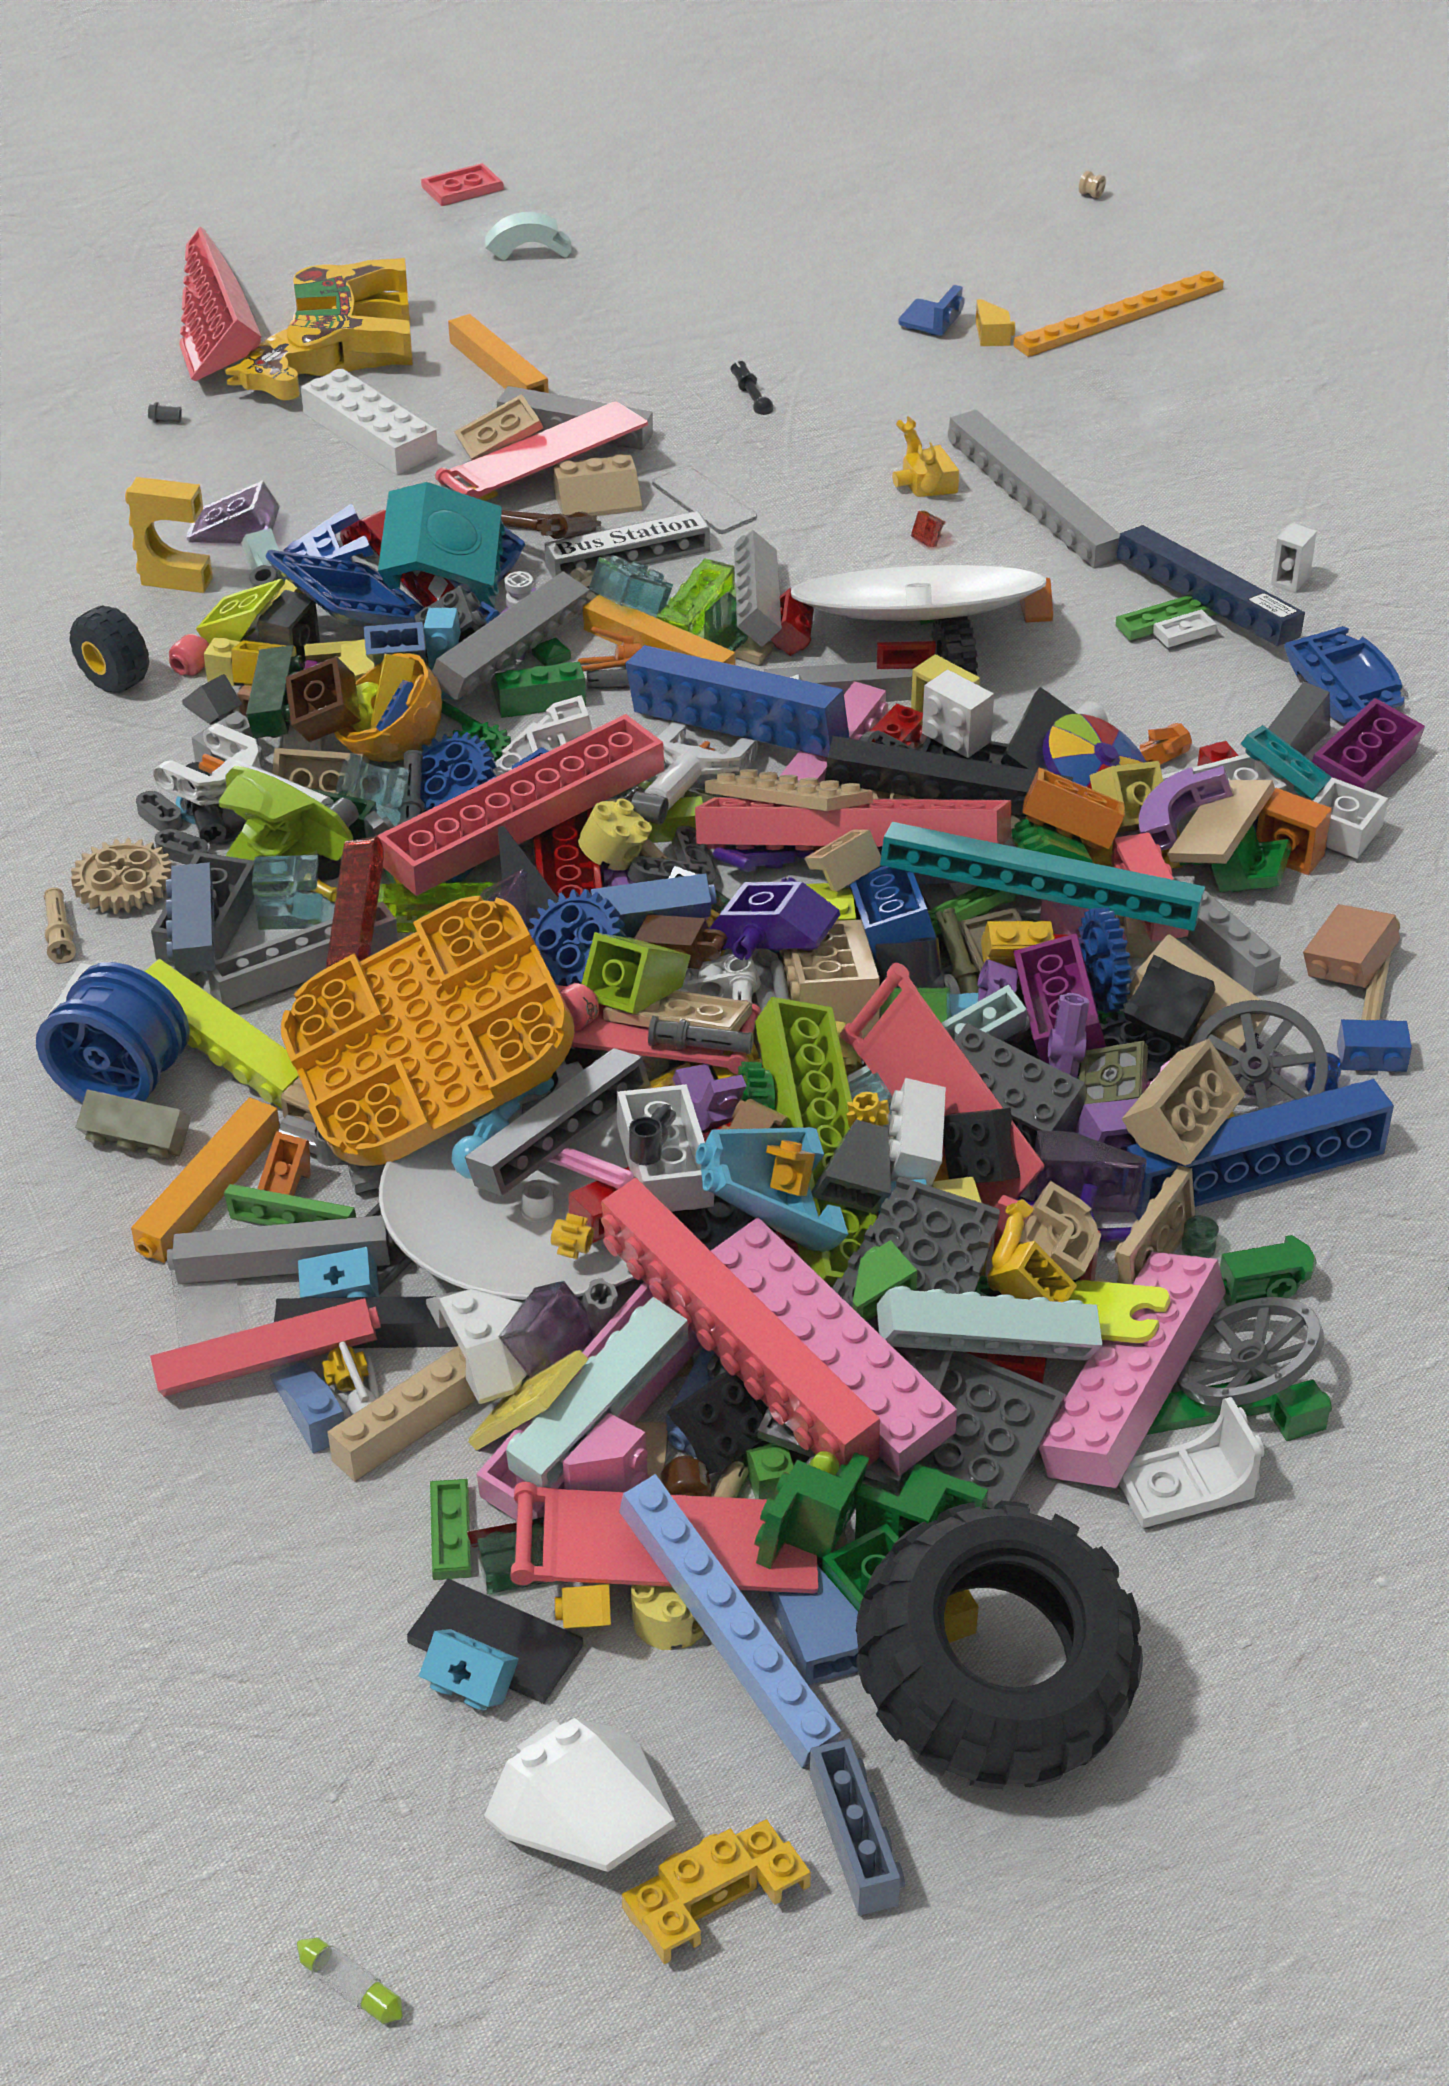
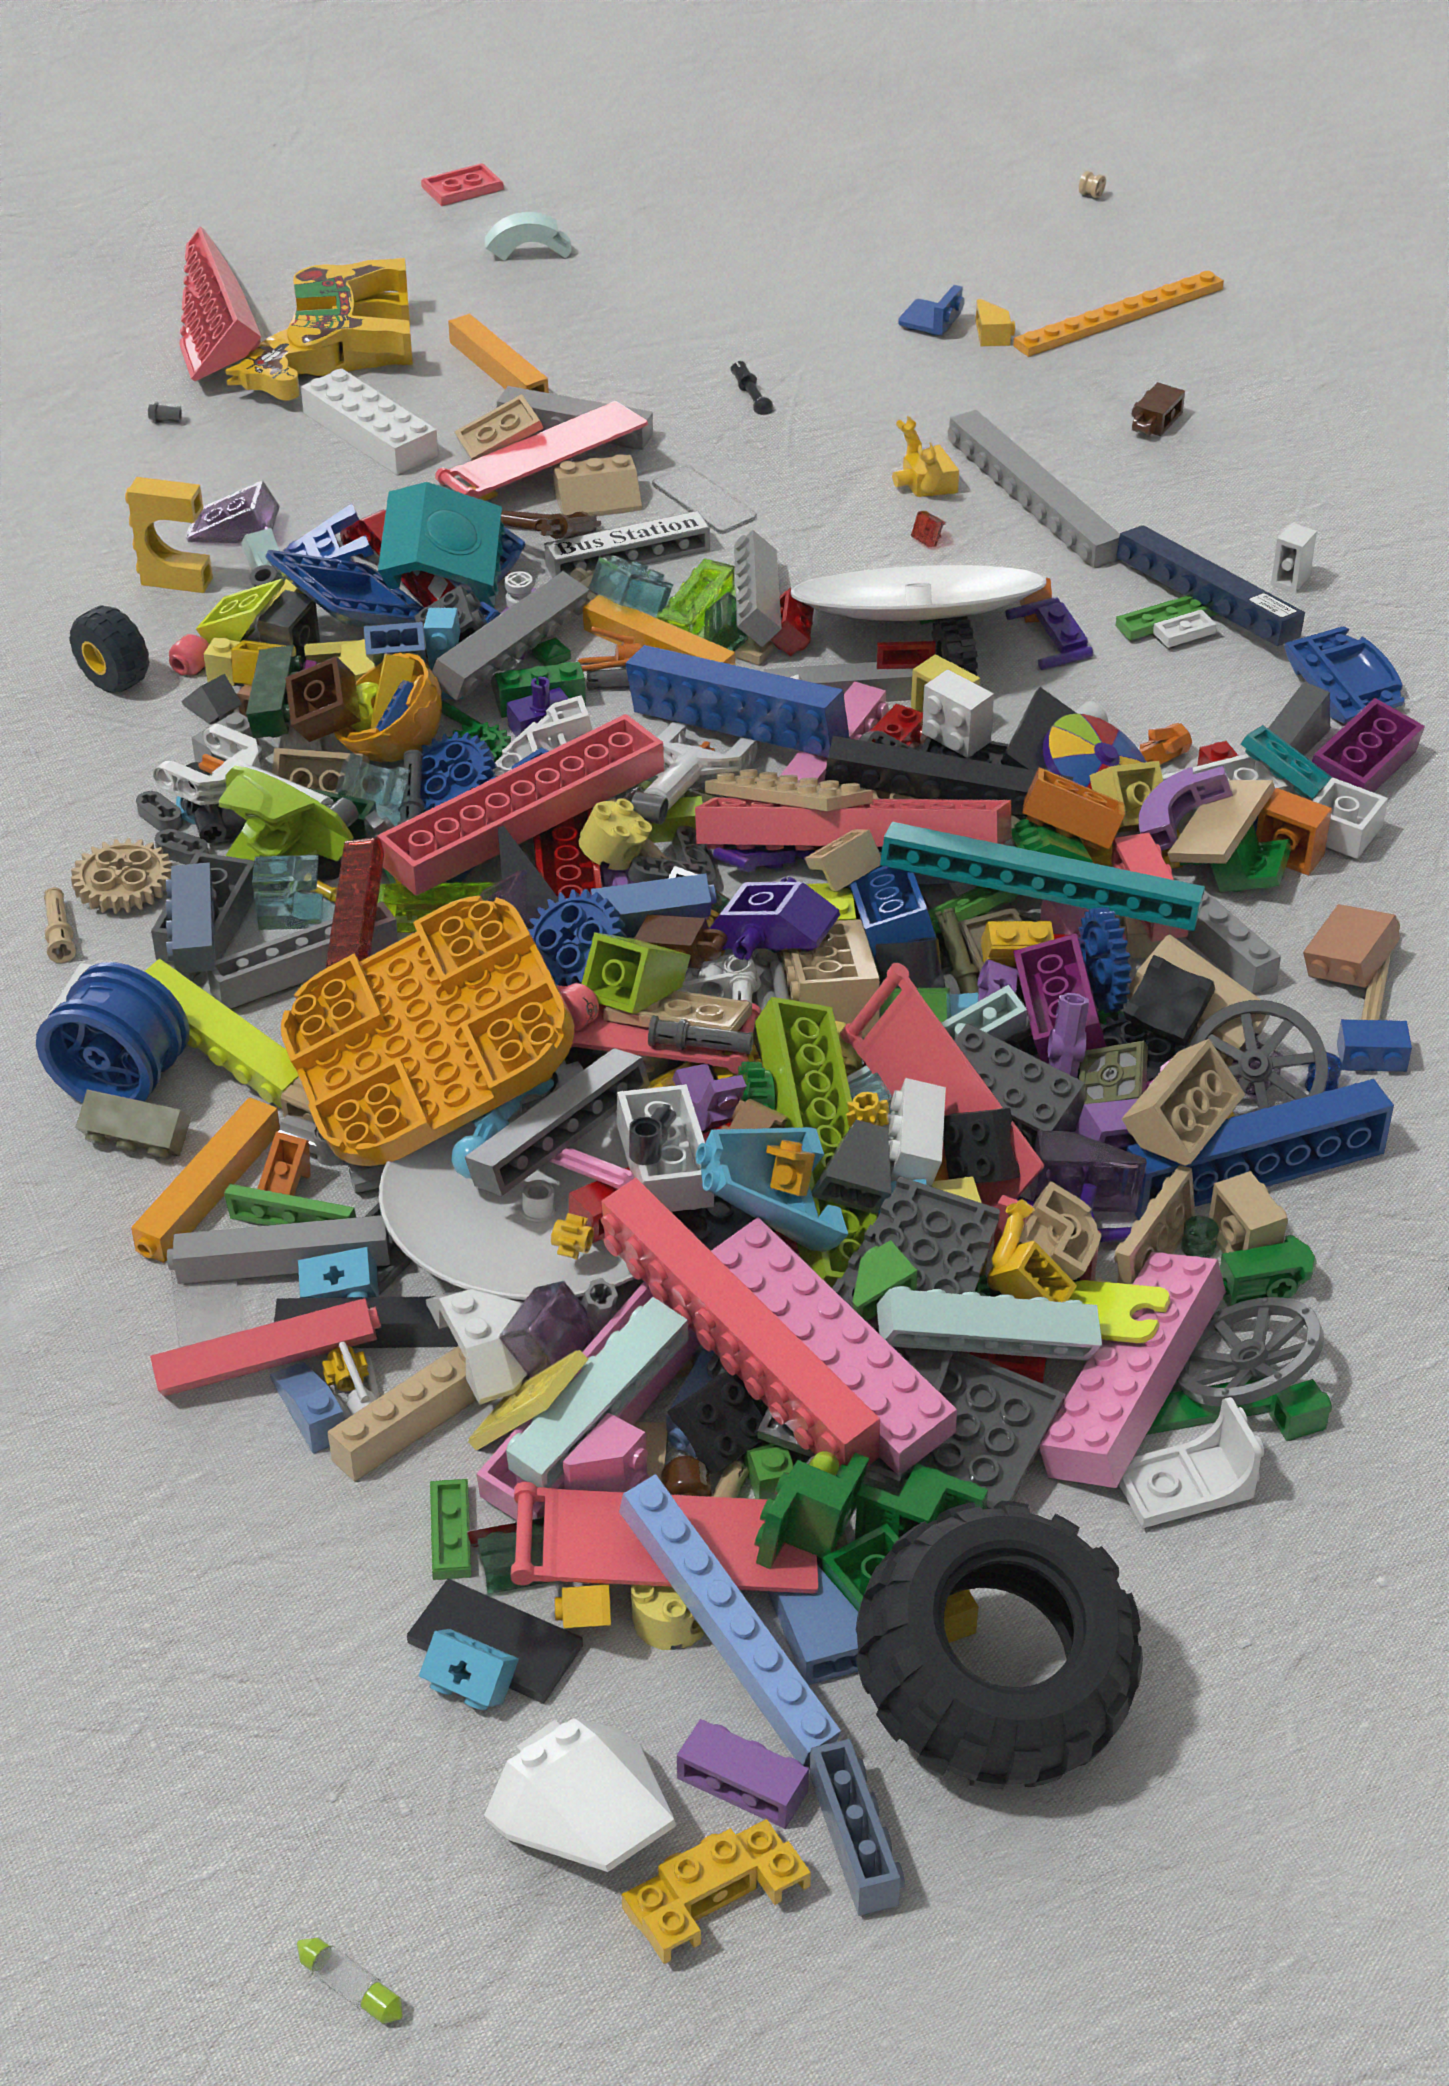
none -> dark purple brick [507,677,568,737]
none -> medium lavender brick [677,1719,809,1829]
none -> dark purple plate [1005,597,1093,670]
none -> reddish brown brick [1131,382,1185,436]
none -> tan brick [1207,1171,1288,1253]

